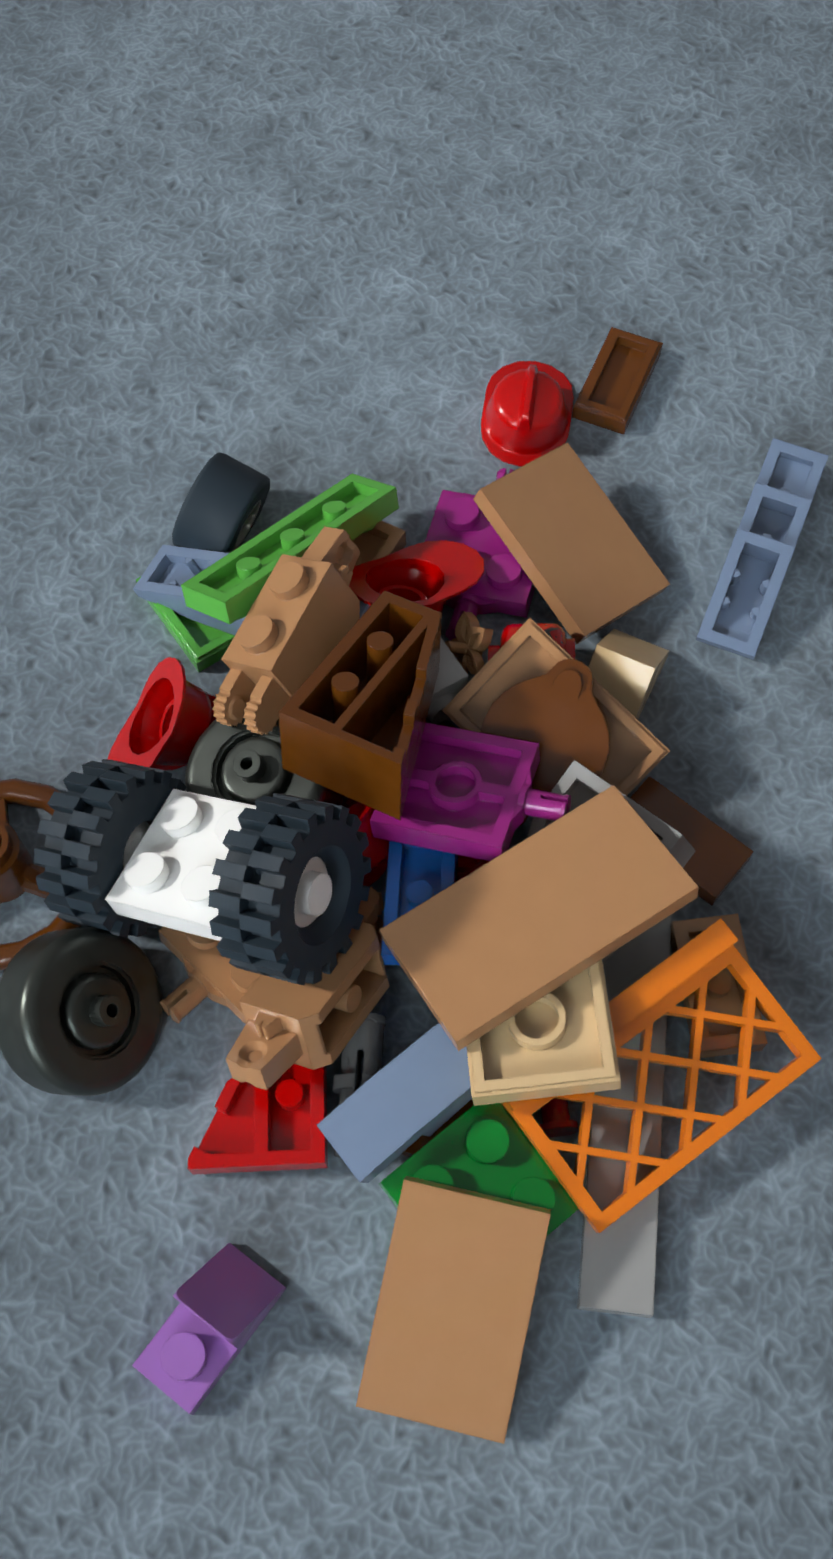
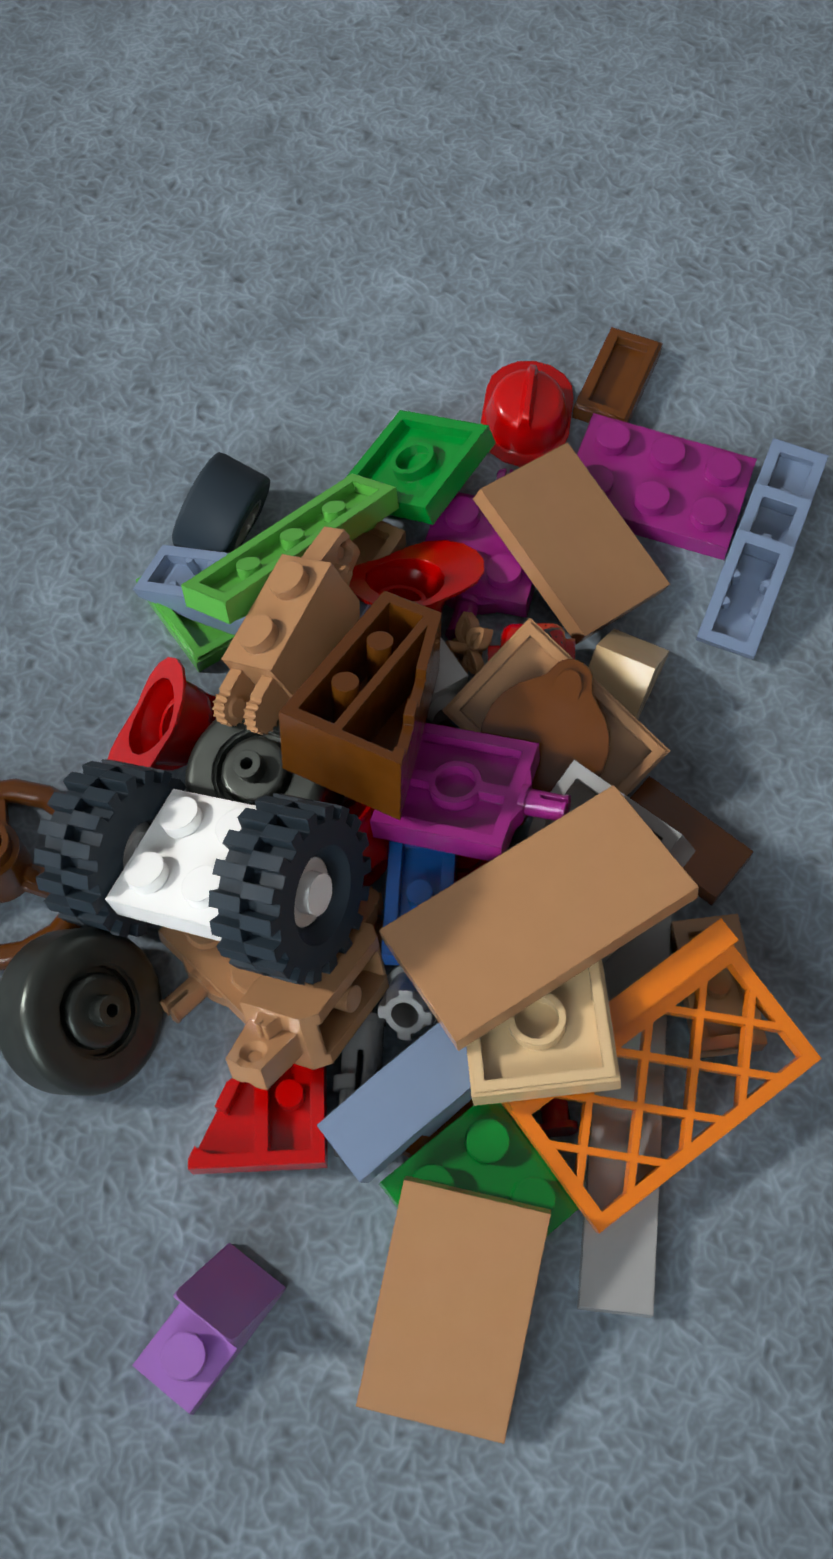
none -> green plate [346,410,496,525]
none -> light grey hose [378,965,437,1040]
none -> magenta plate [577,413,757,560]

